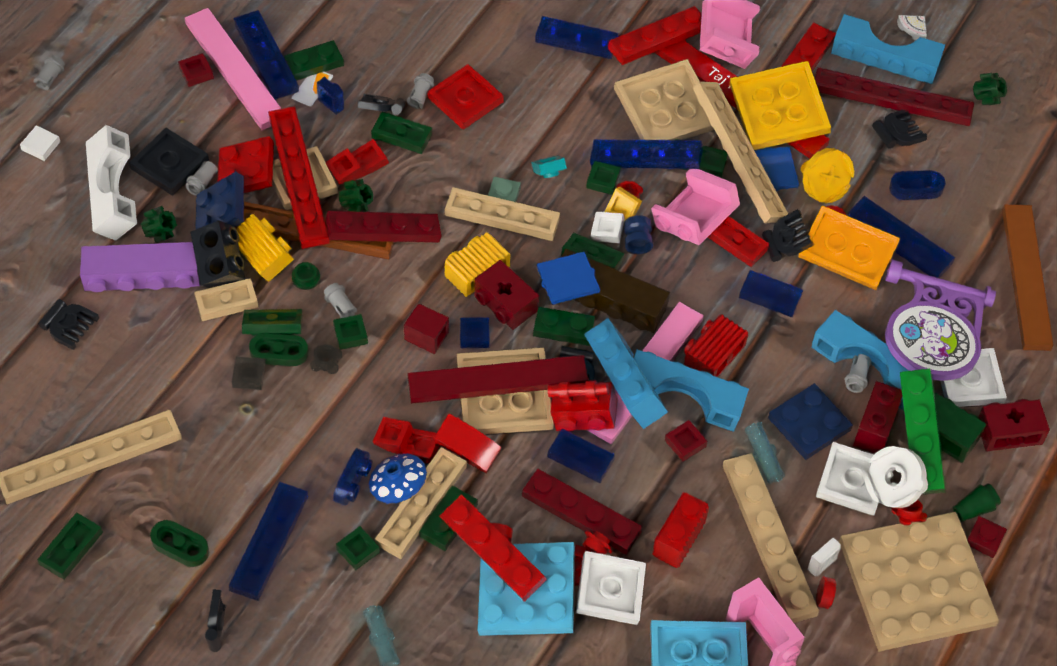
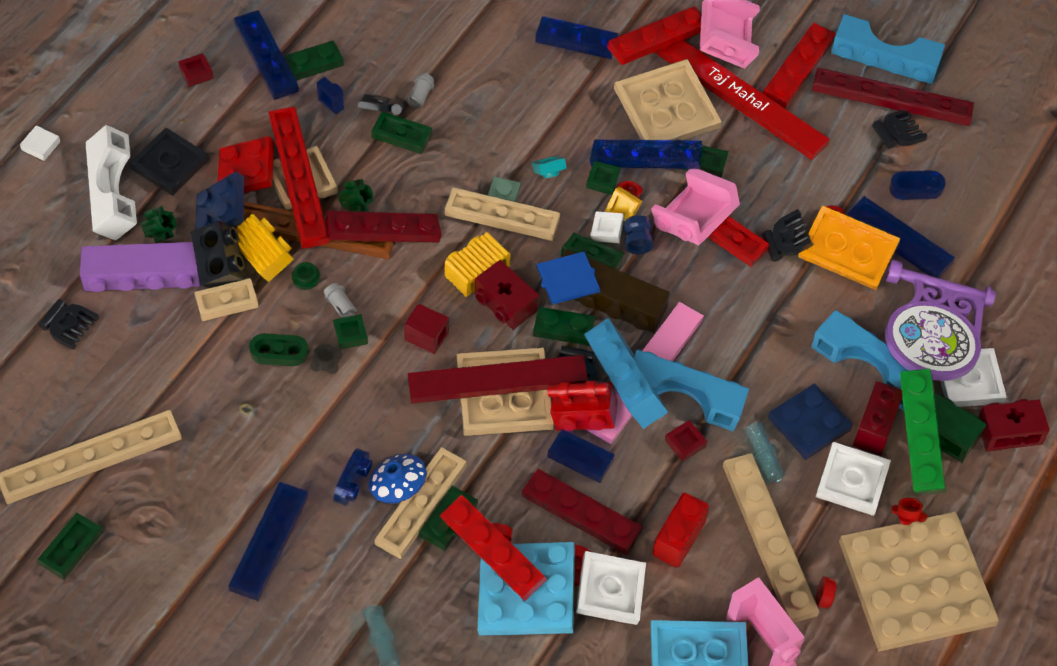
light grey pin [34,55,65,90] -> none
dark green plate [150,520,209,567] -> none
bright pink tile [185,8,281,130] -> none
light grey pin [186,161,218,196] -> none
black piece [205,589,226,652] -> none
clear smoke plate [231,356,266,390] -> none
dark green plate [242,309,303,336] -> none
white sticker [292,72,333,107] -> none
red slope [325,139,389,184] -> none
dark green plate [336,526,380,571] -> none
red slope [373,417,441,464] -> none
red plate [428,64,504,130] -> none
red slope [434,413,501,474] -> none
clear blue plate [460,317,490,348] -> none
red plate [582,531,612,555] -> none
red brick [684,314,748,378] -> none
tan plate [693,82,788,223] -> none
yellow plate [730,61,831,150] -> none
clear blue plate [739,270,803,318] -> none
blue piece [754,147,799,192] -> none
yellow tile [801,148,855,203] -> none
white tile [807,538,841,577] -> none
light grey pin [844,354,871,393] -> none
white plate [865,446,928,508] -> none
white tile [897,15,927,40] -> none
dark green cone [953,483,1001,522] -> none
dark red plate [967,516,1007,558] -> none
dark green gear [973,72,1007,105] -> none
dark orange tile [1002,204,1054,351] -> none

